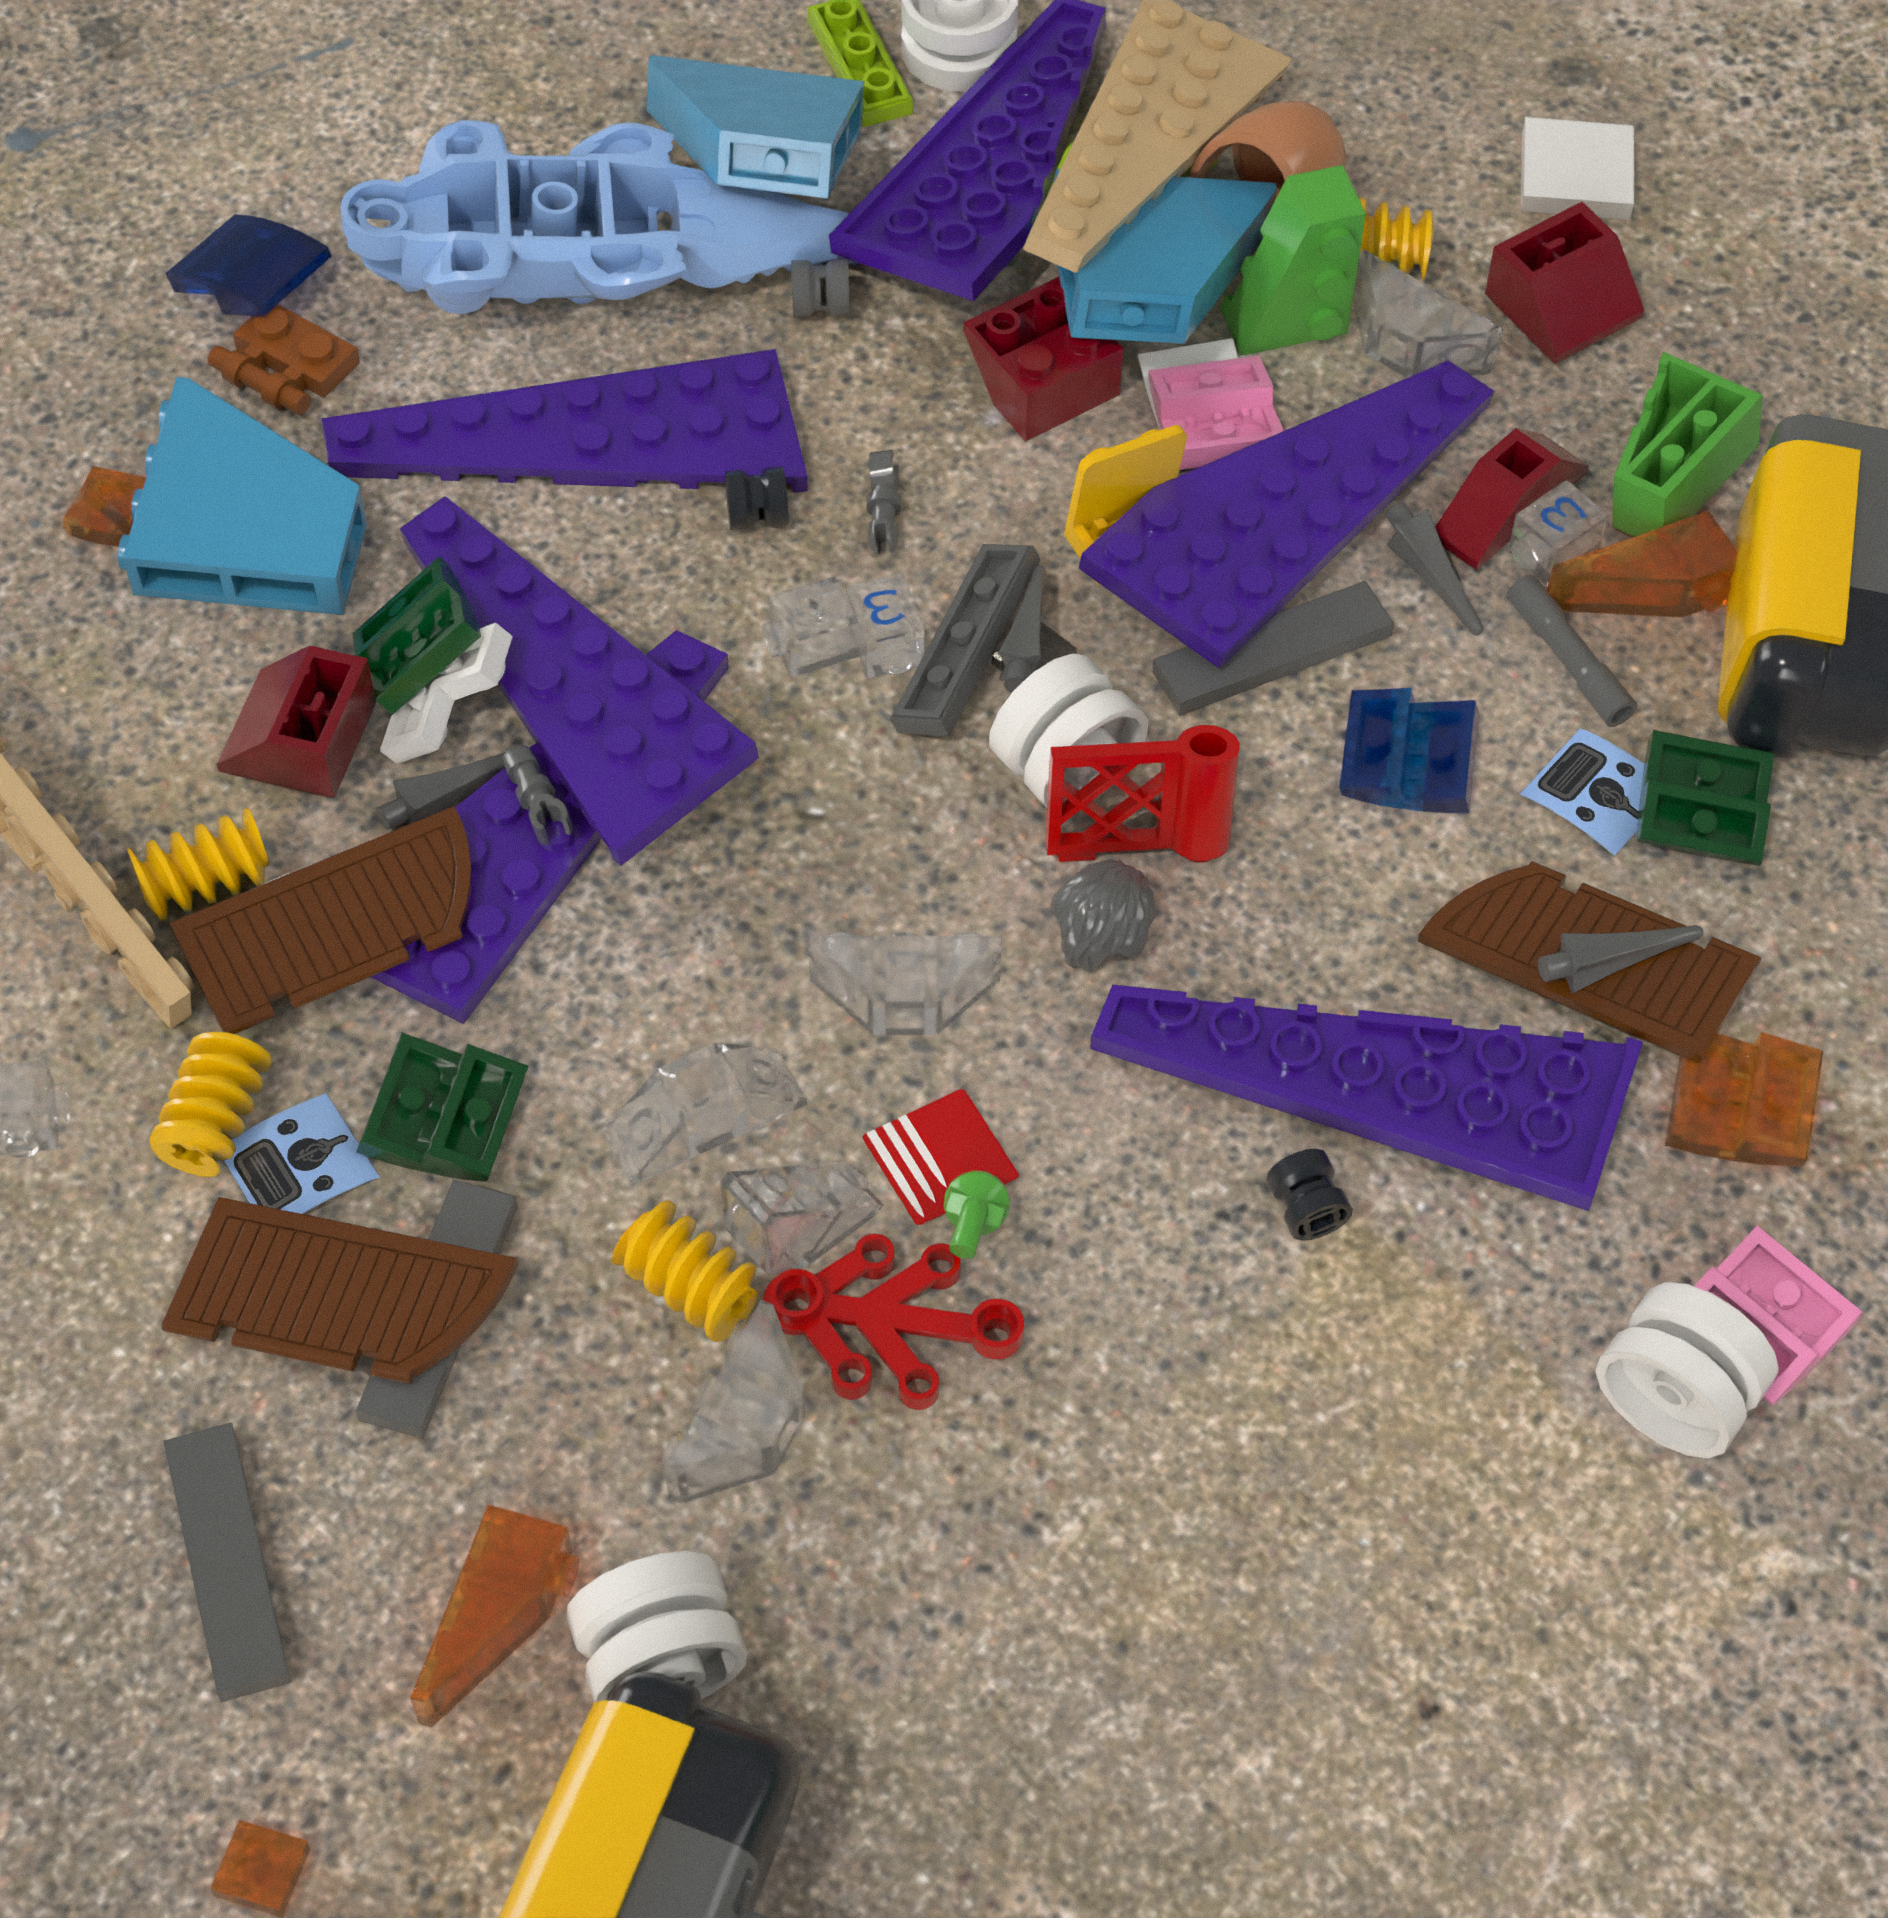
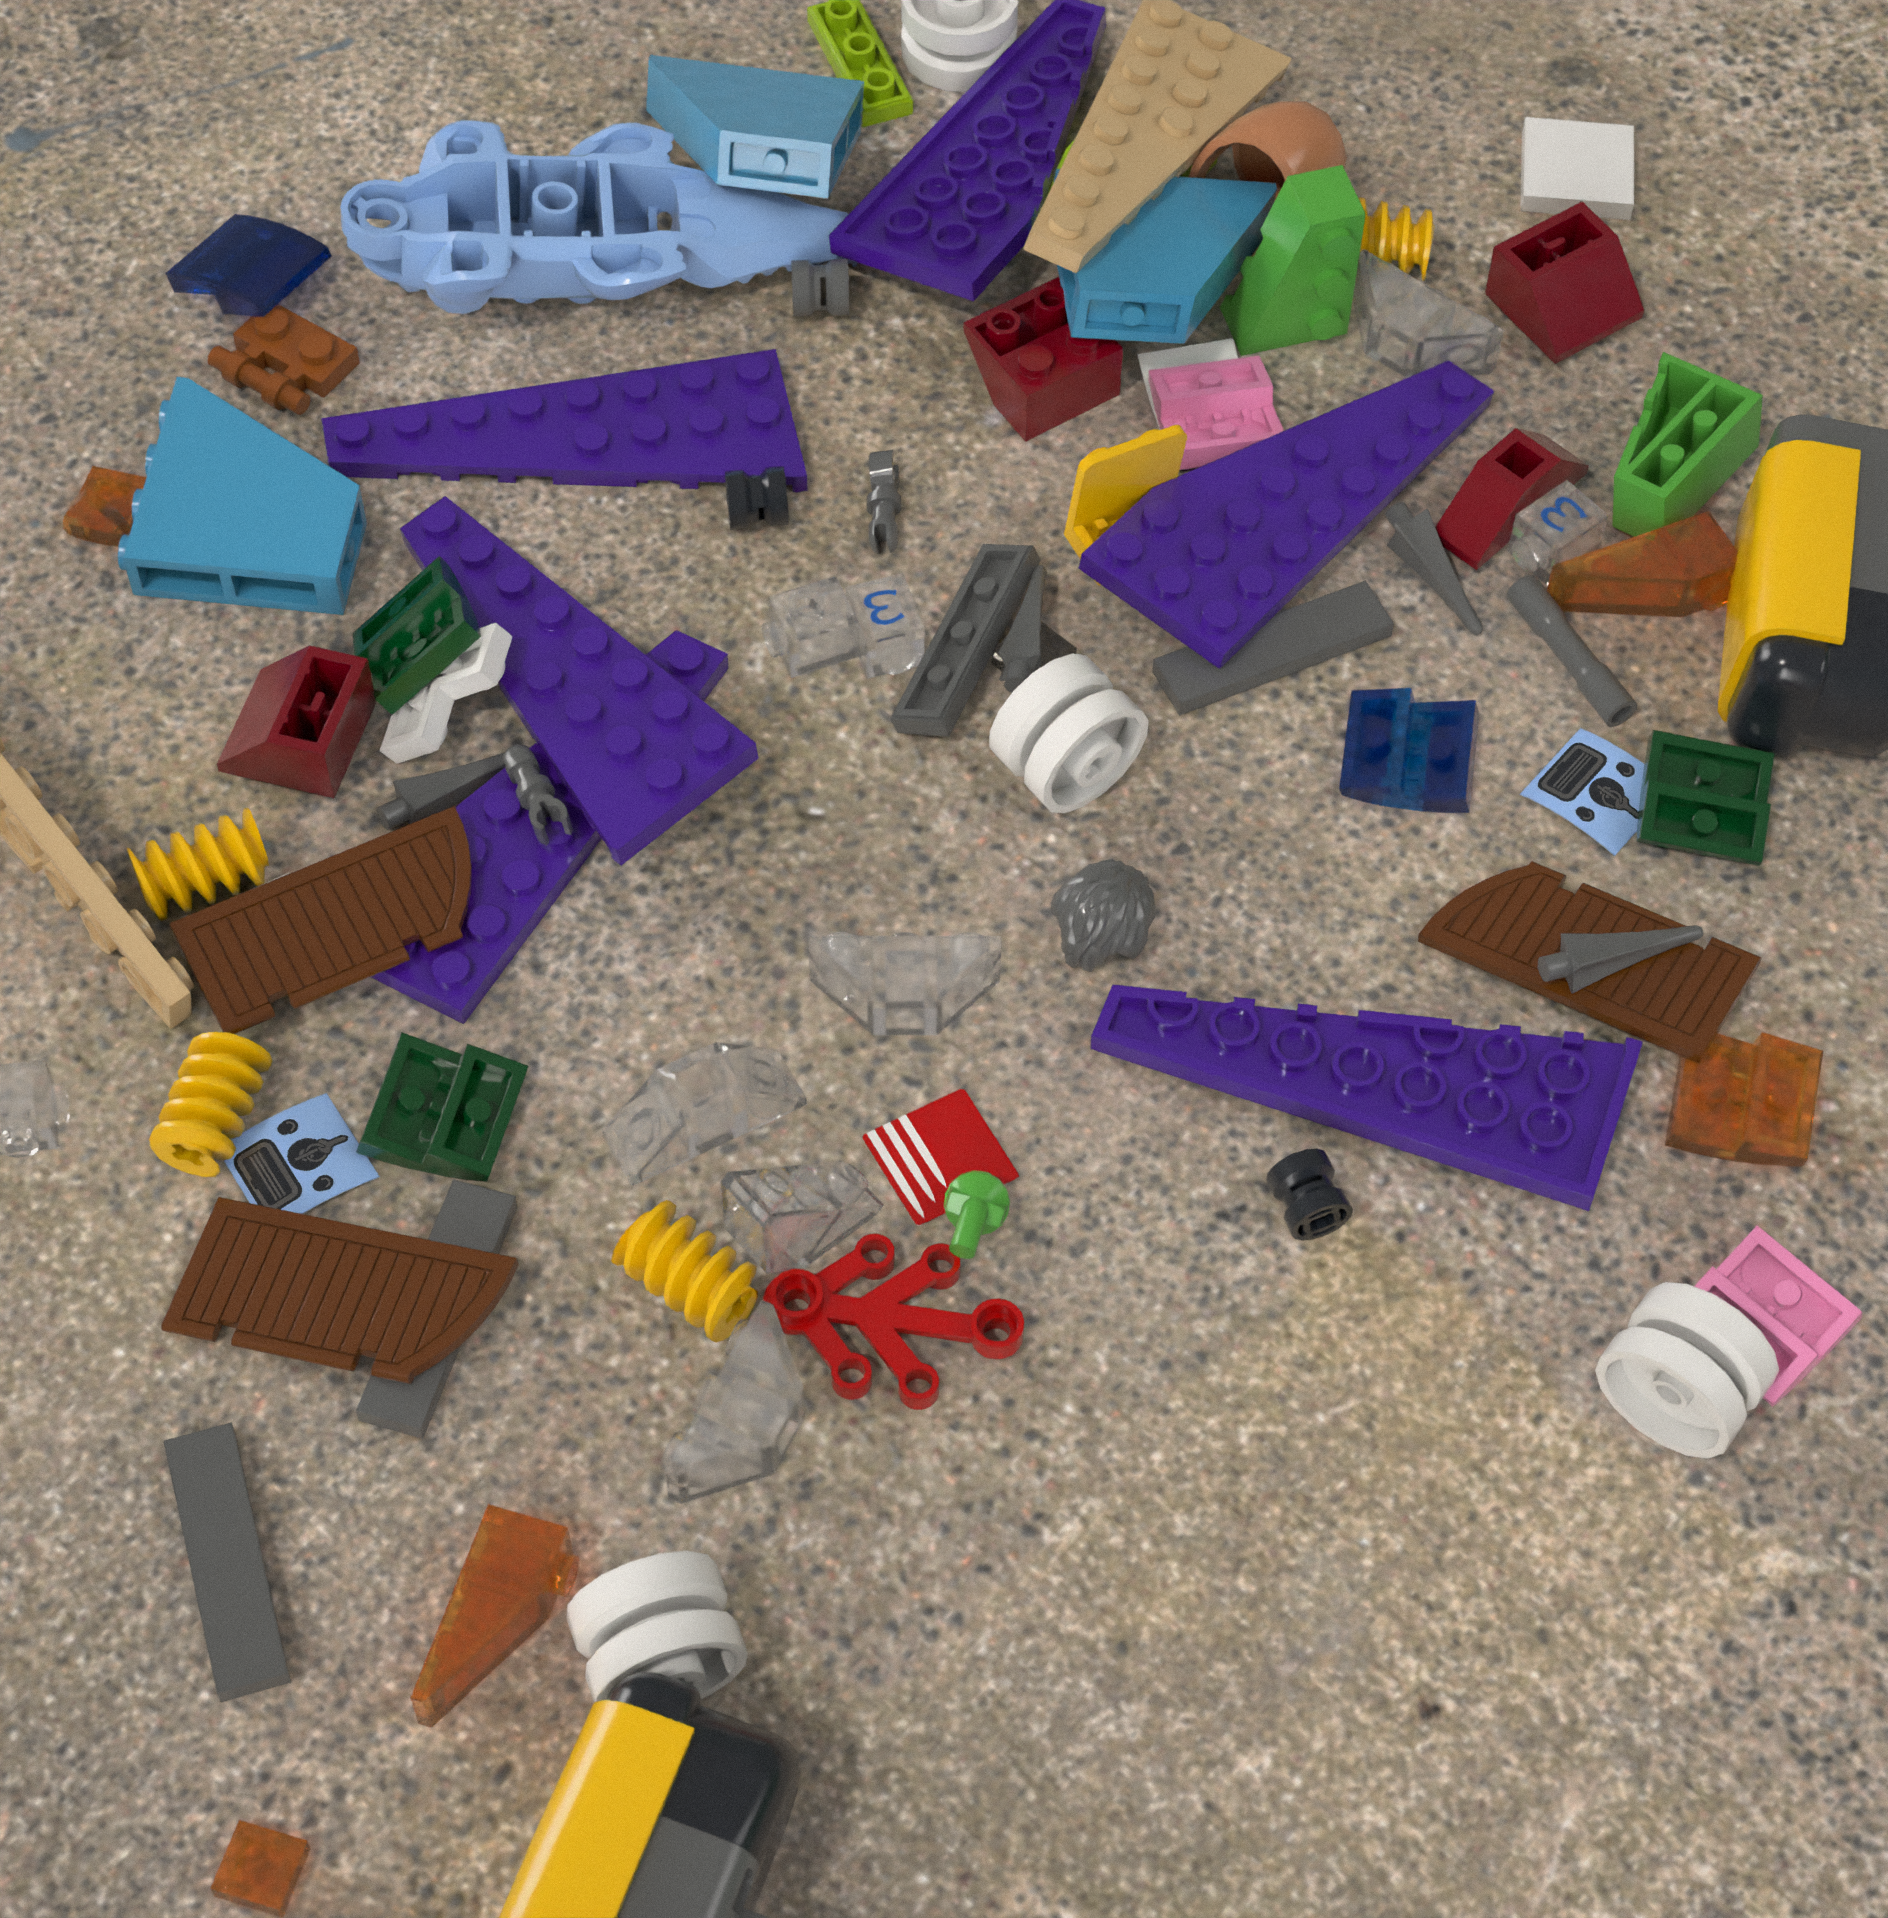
red piece [1045,725,1240,862] -> none

